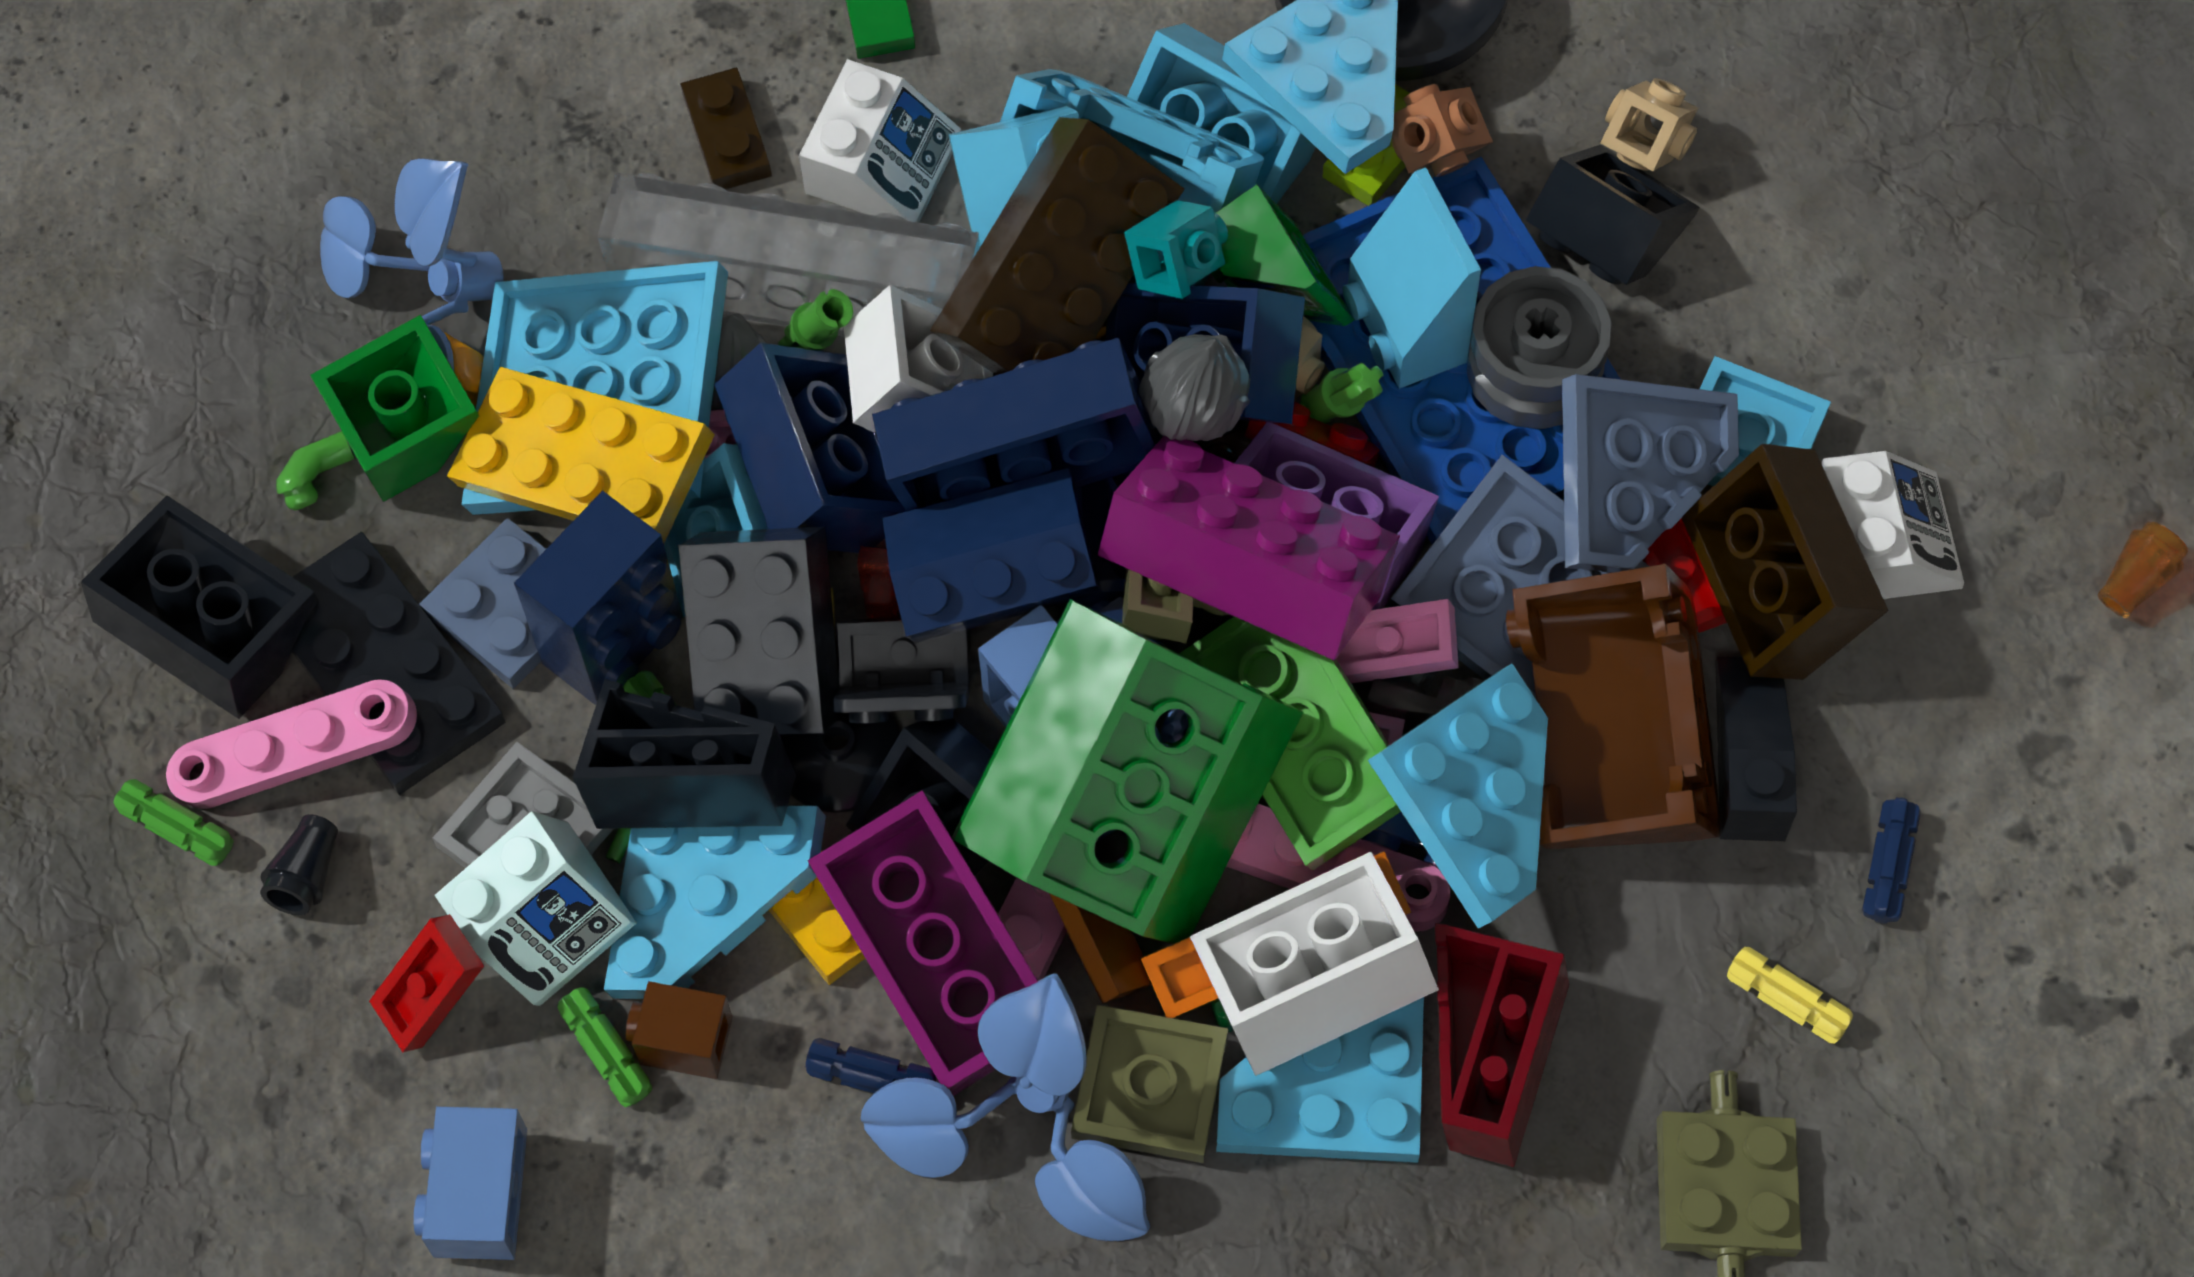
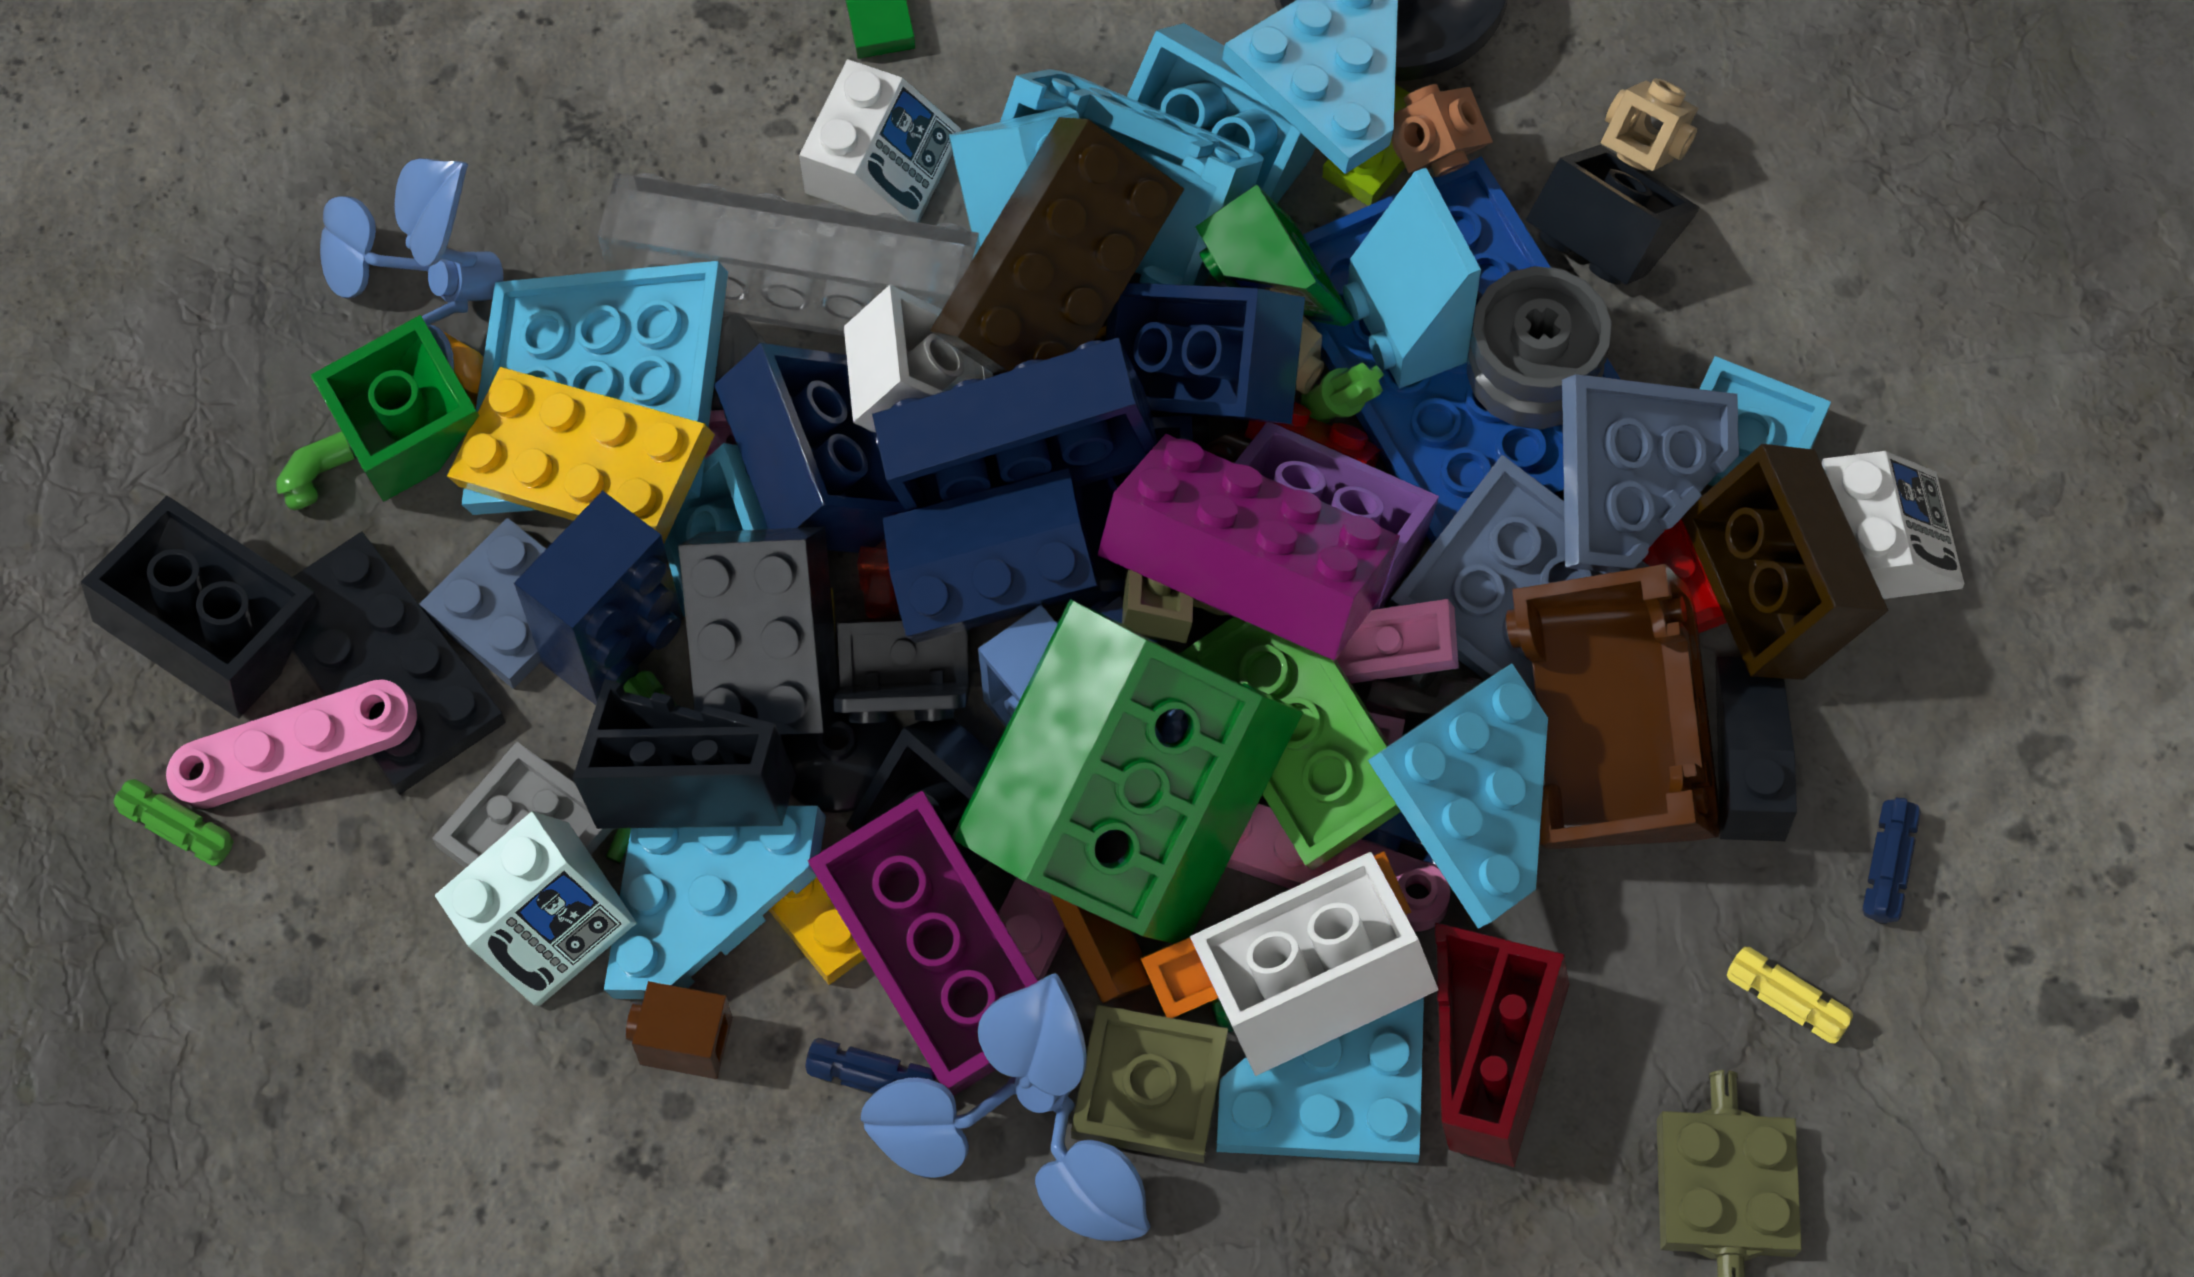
black cone [260,814,338,915] -> none
red plate [369,914,484,1053] -> none
medium blue brick [414,1107,527,1260] -> none
bright green axle [557,987,652,1107] -> none
dark brown plate [680,67,772,193] -> none
bright green axle [778,289,853,351] -> none
teal brick [1124,200,1228,299] -> none
dark grey hair [1138,334,1250,441] -> none
clear orange cone [2097,522,2188,618] -> none

